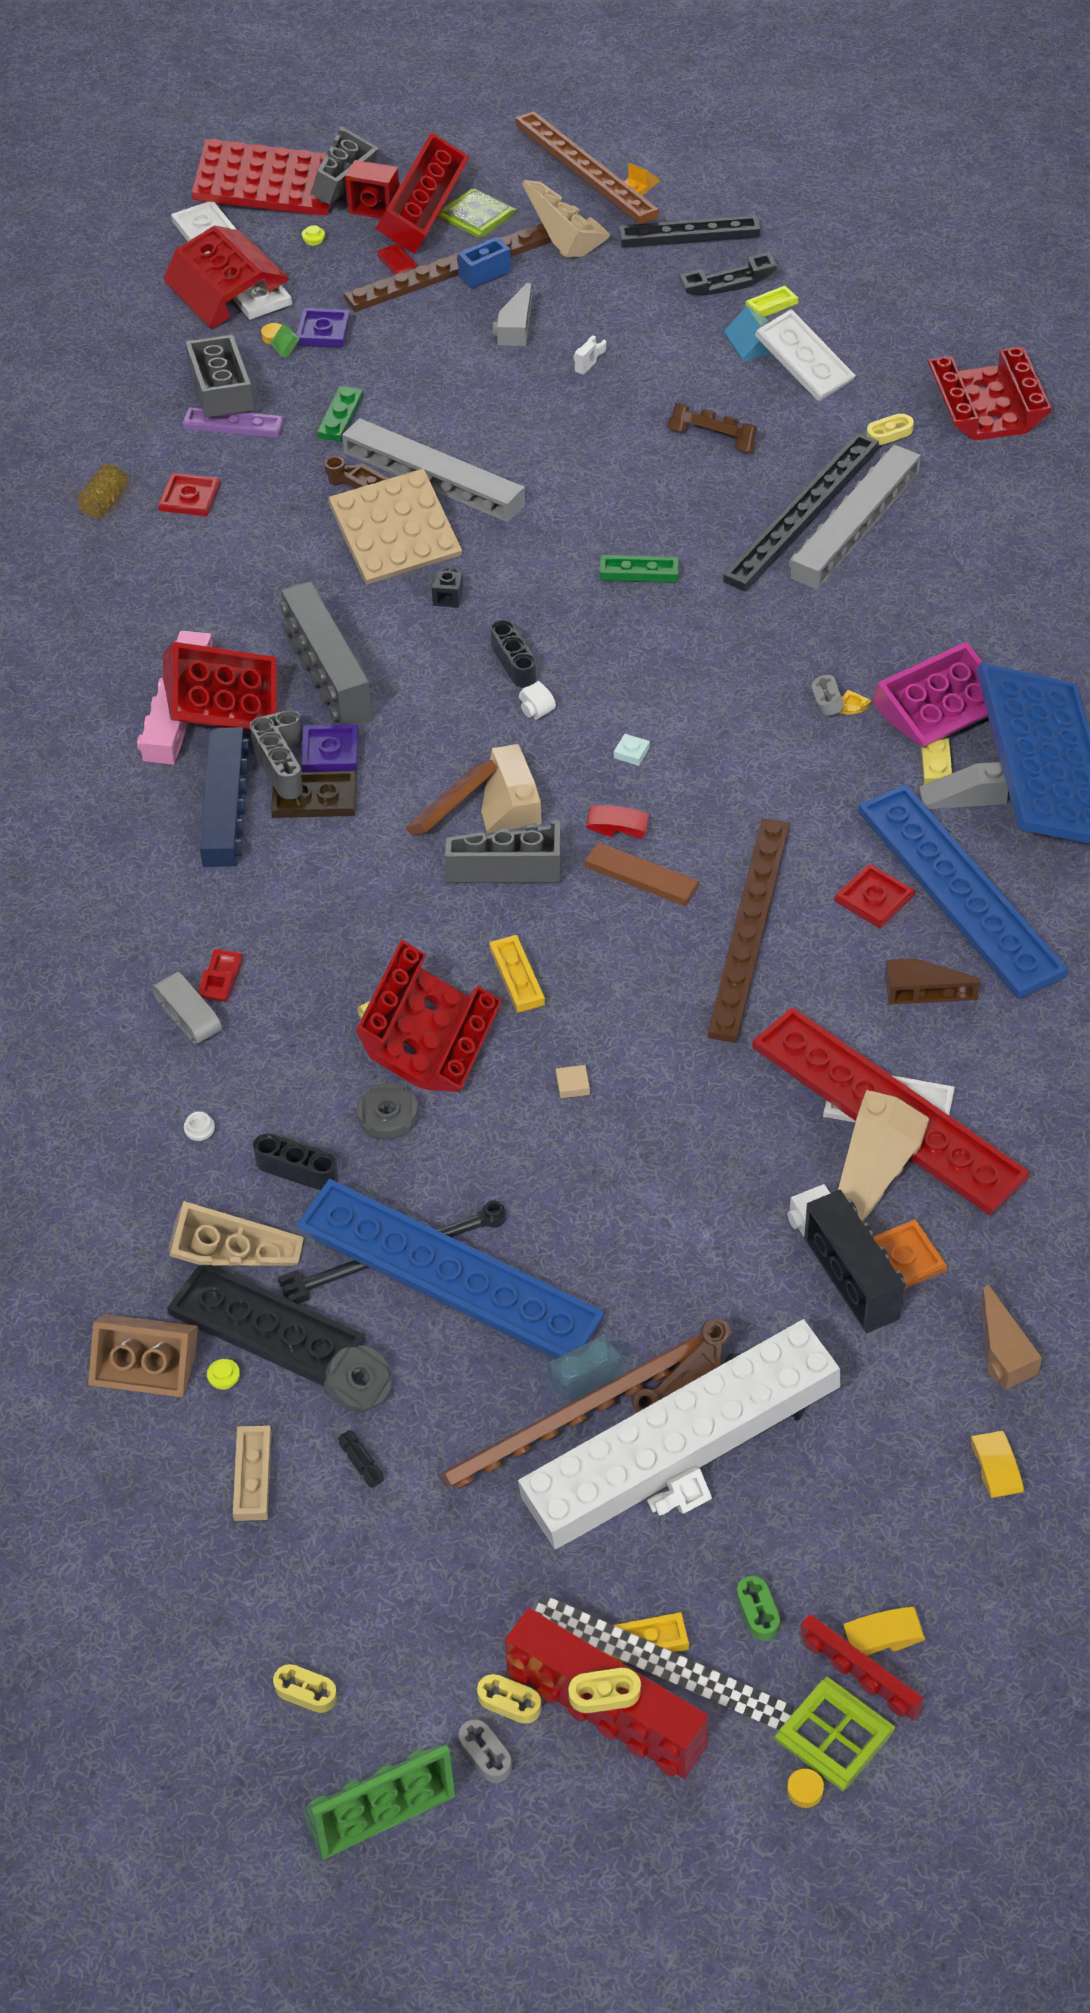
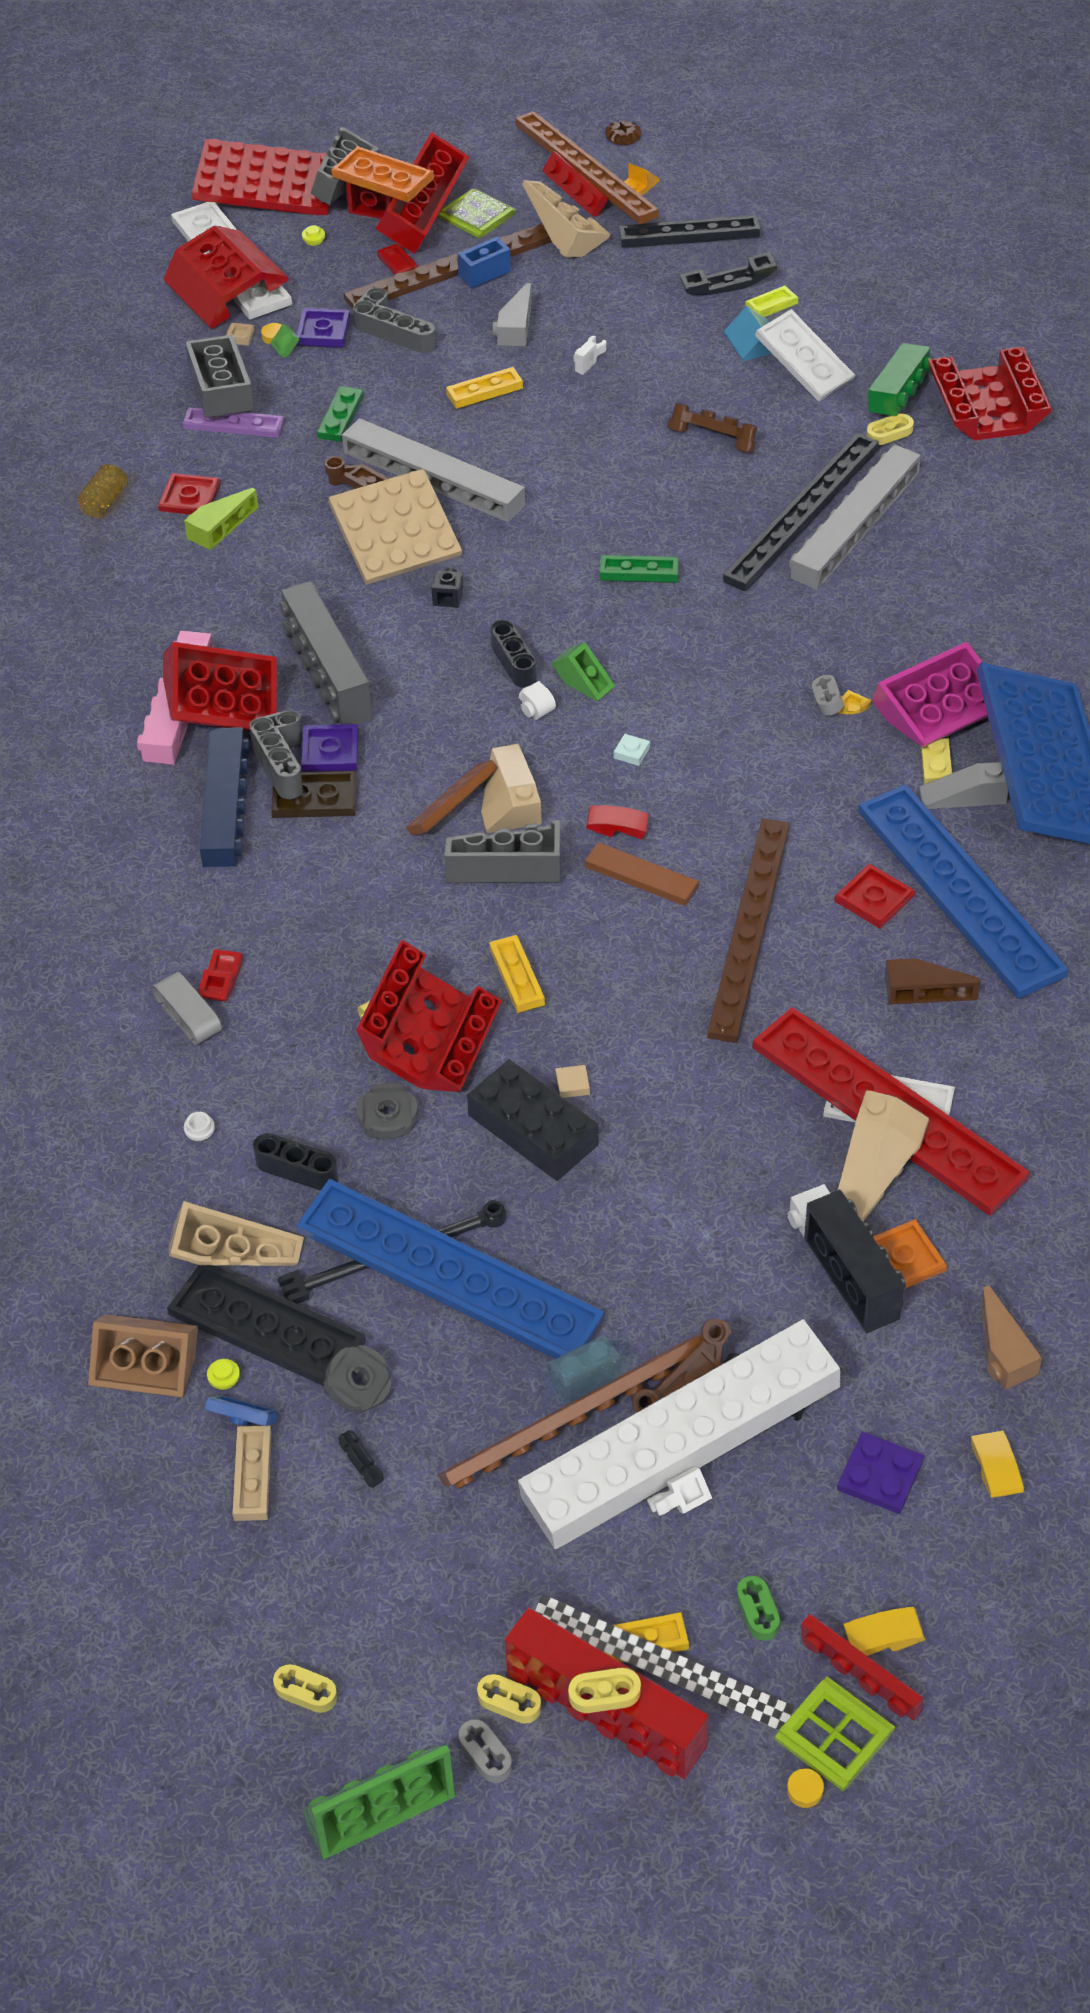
none -> lime slope [184,488,259,550]
none -> blue plate [204,1395,278,1426]
none -> tan tile [226,323,255,345]
none -> orange tile [331,146,434,202]
none -> dark grey beam [353,287,436,353]
none -> yellow plate [446,367,523,409]
none -> black brick [467,1059,599,1181]
none -> red plate [542,151,609,217]
none -> bright green slope [551,642,615,701]
none -> reddish brown gear [606,120,641,145]
none -> dark purple plate [837,1431,924,1514]
none -> green brick [868,343,933,416]

